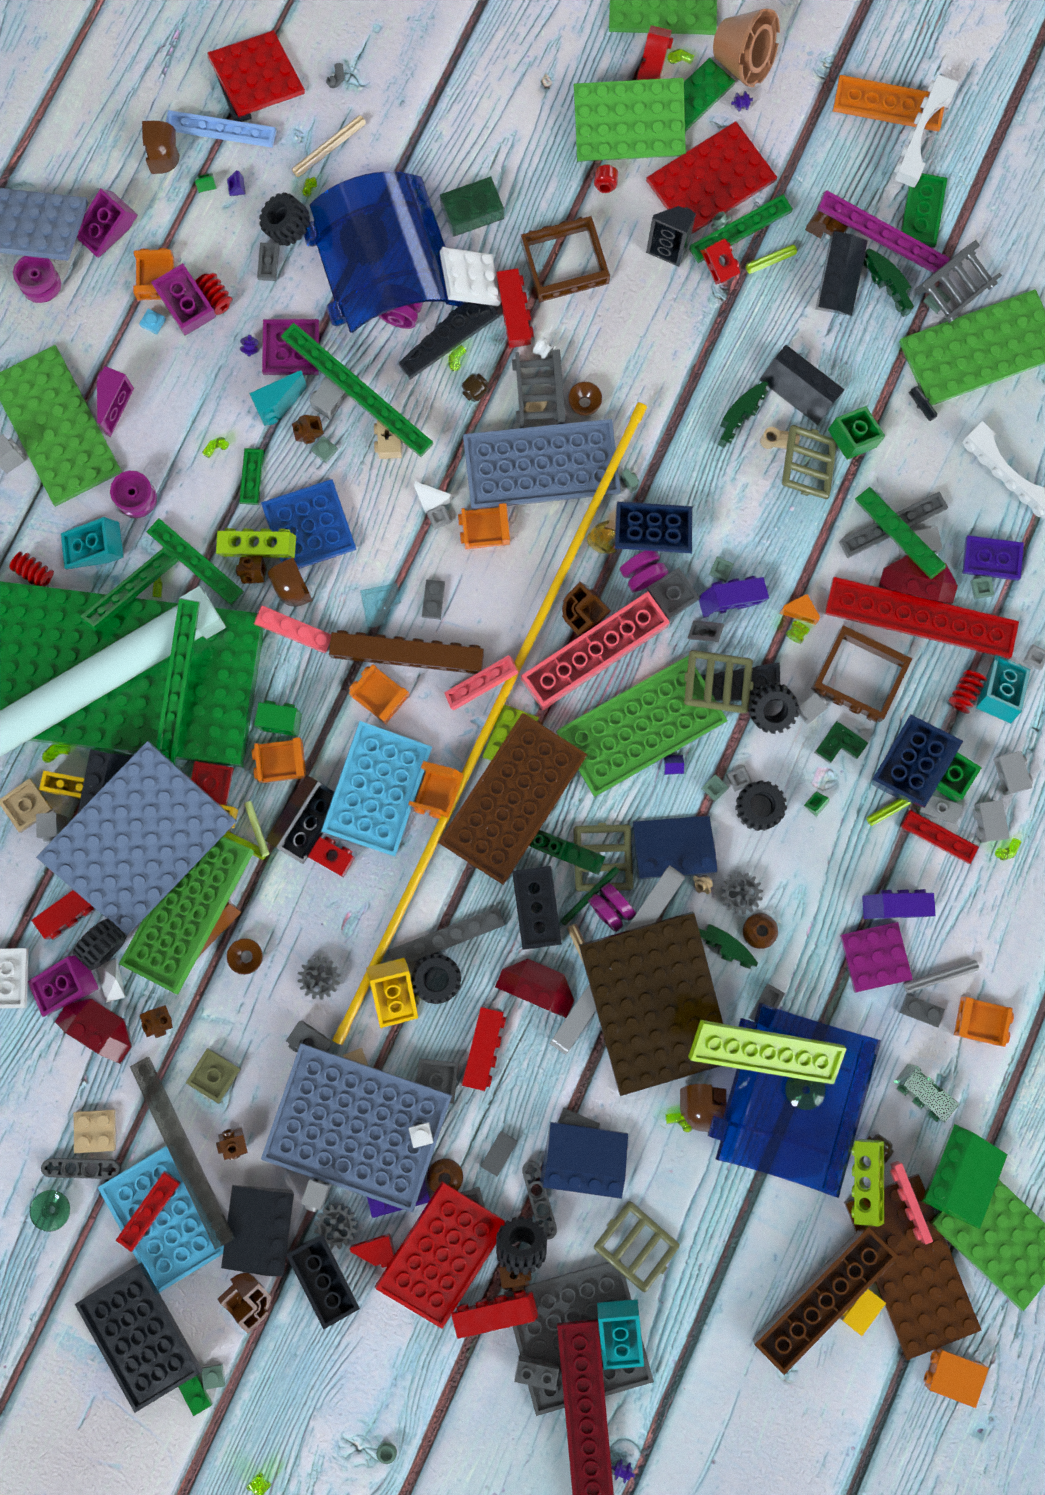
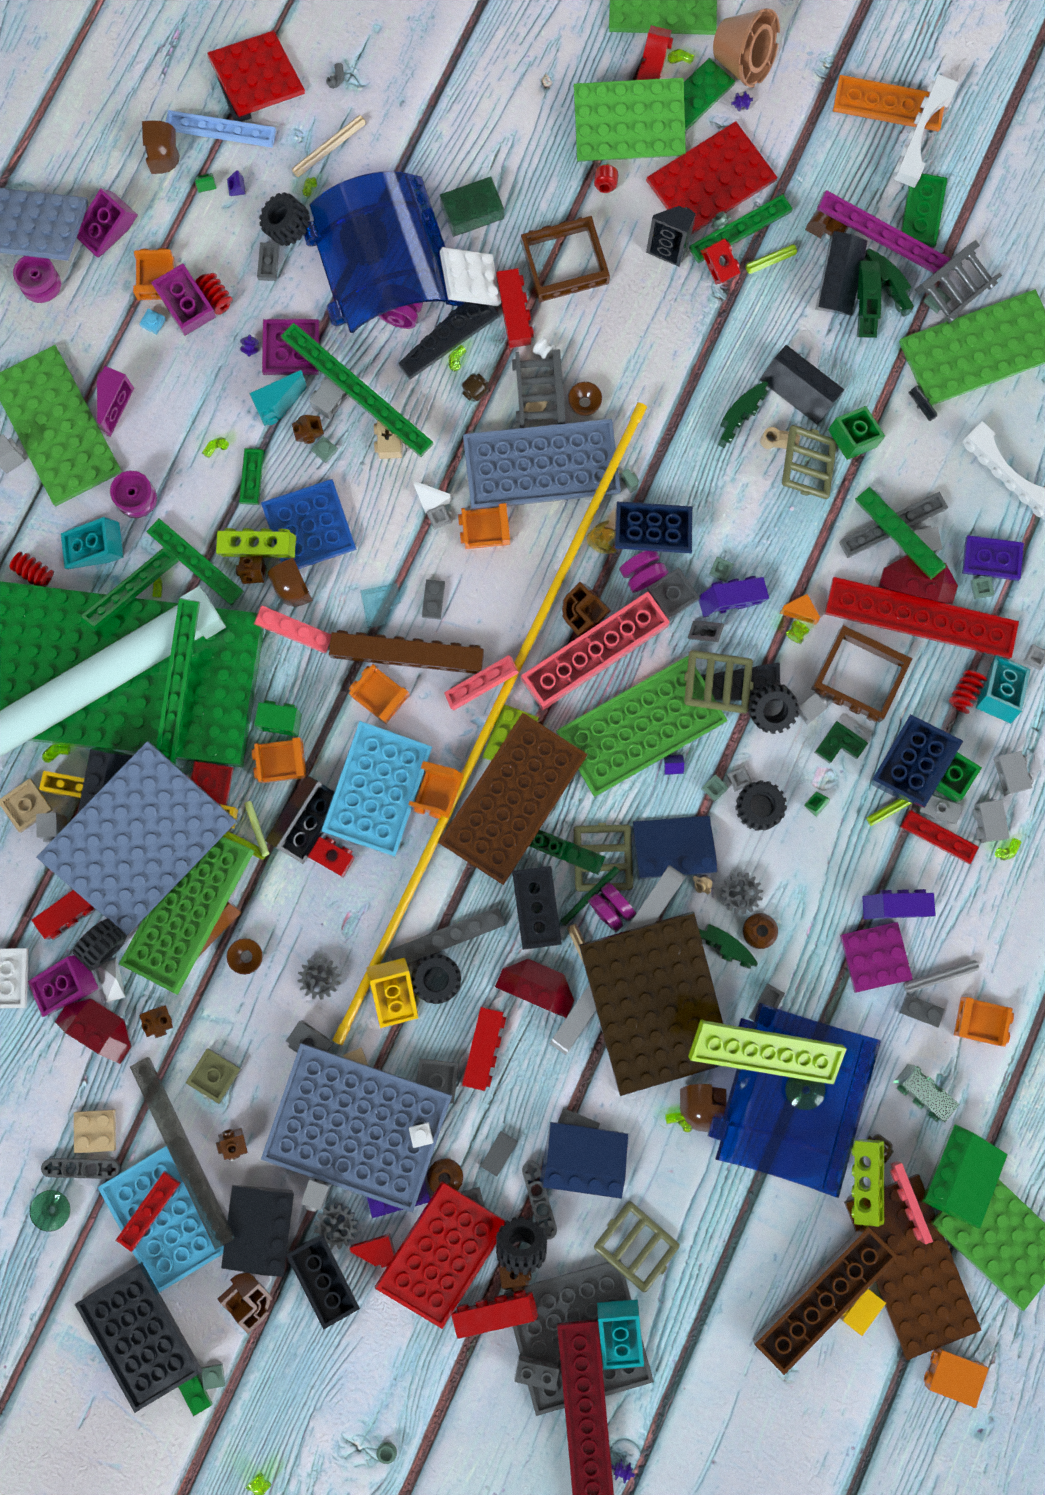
none -> dark green slope [857,261,881,338]

